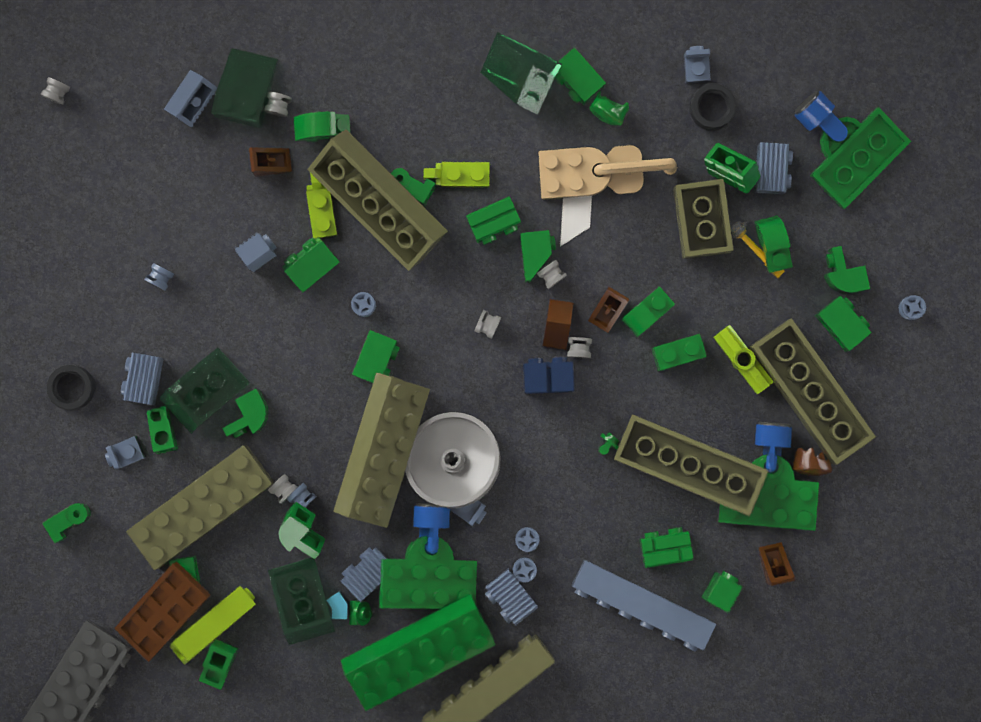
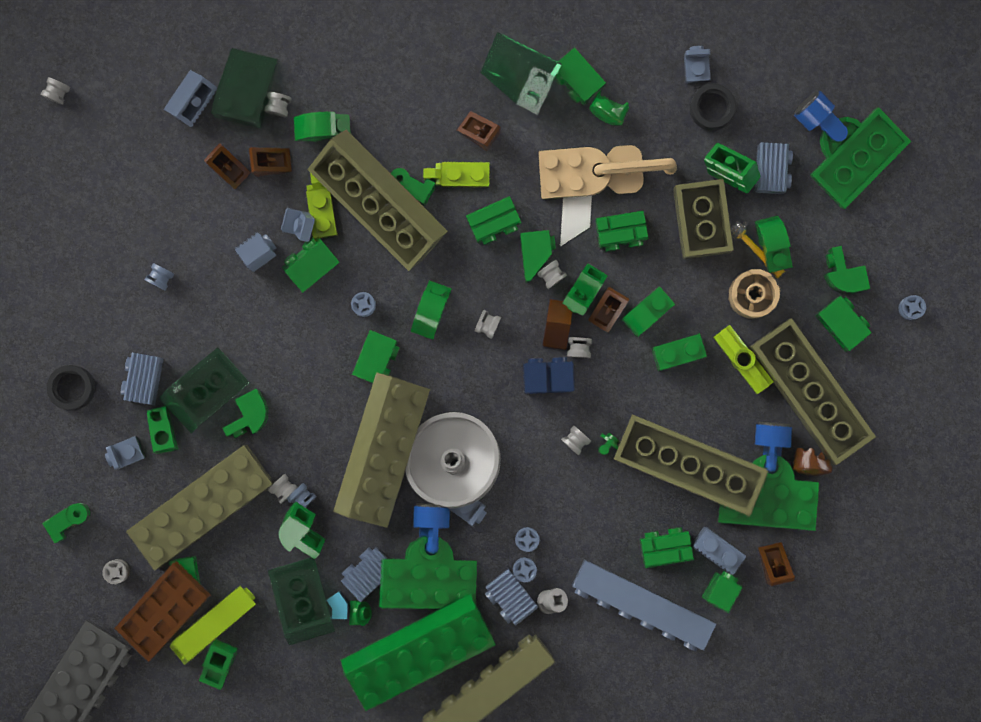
none -> light grey wheel [103,559,130,584]
none -> reddish brown slope [204,143,251,189]
none -> sand blue bracket [281,208,315,242]
none -> green brick [411,280,452,340]
none -> reddish brown slope [457,111,501,152]
none -> light grey wheel [537,588,568,614]
none -> light grey wheel [561,426,591,455]
none -> green brick [563,263,608,316]
none -> green brick [595,211,648,252]
none -> sand blue brick [692,527,746,575]
none -> tan brick [729,269,780,319]

